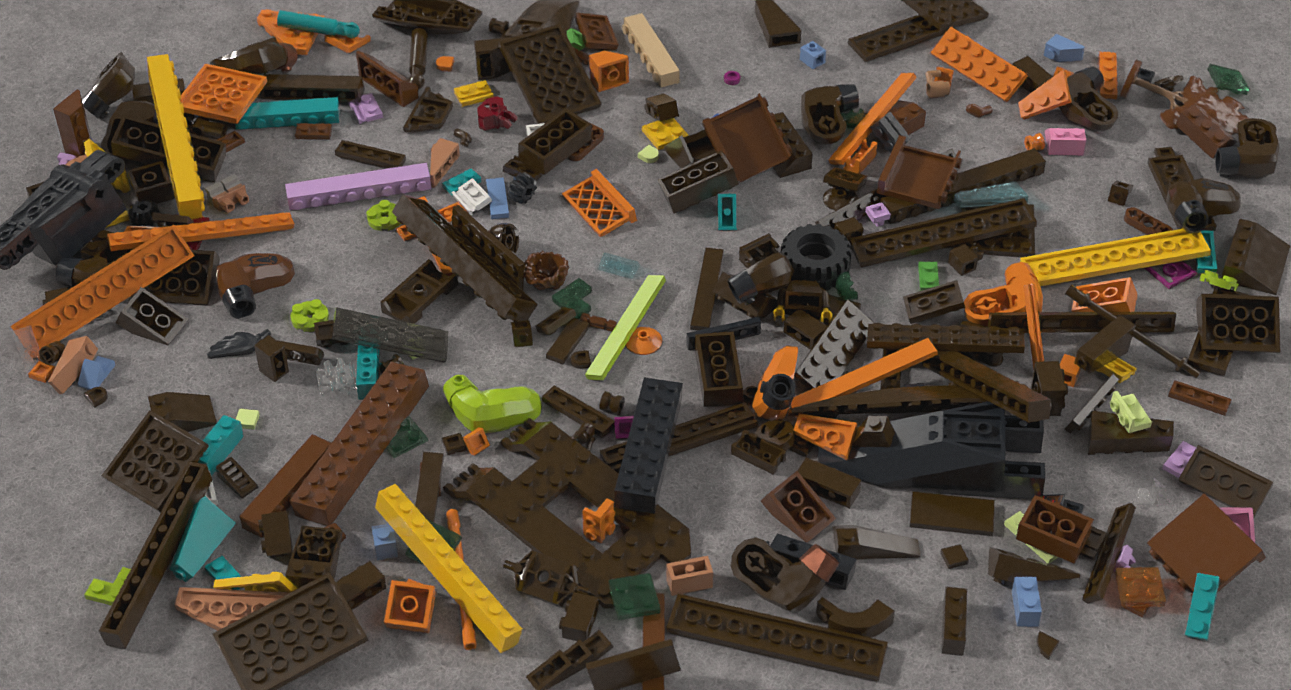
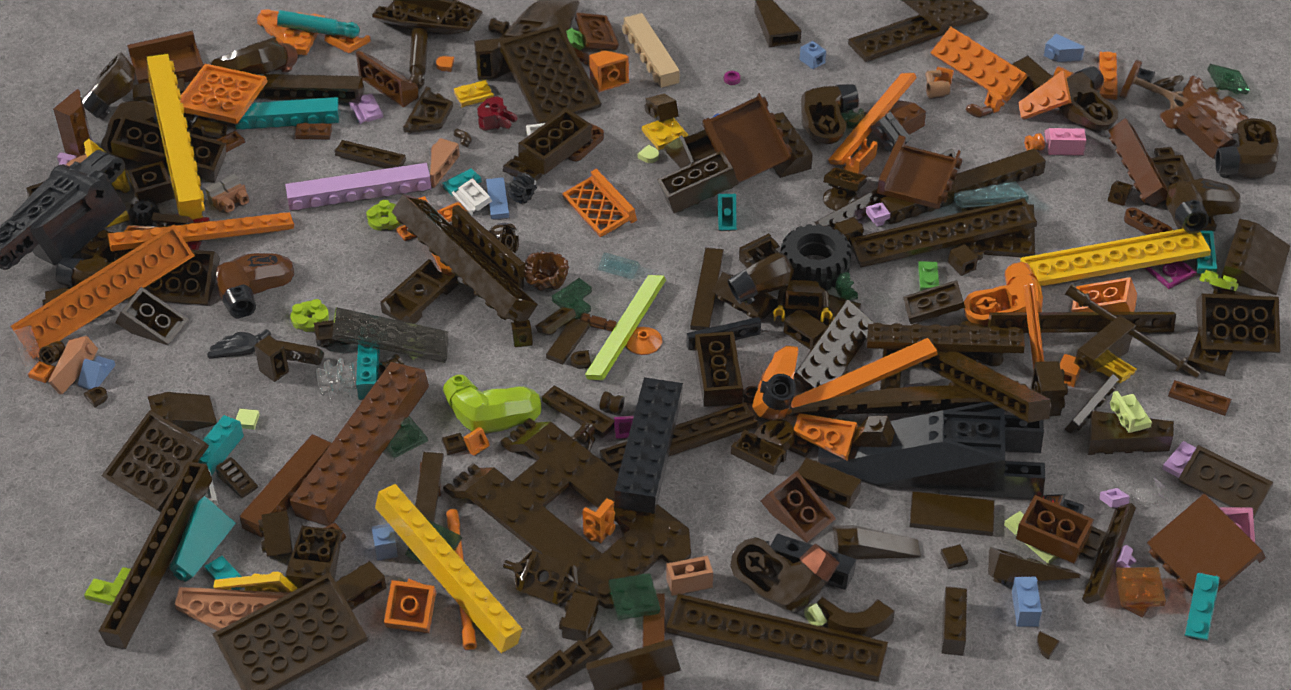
none -> reddish brown panel [127,31,204,84]
none -> yellowish green tile [804,603,827,626]
none -> orange tile [984,89,1007,113]
none -> lavender plate [1100,488,1130,508]
none -> reddish brown brick [1108,118,1168,207]

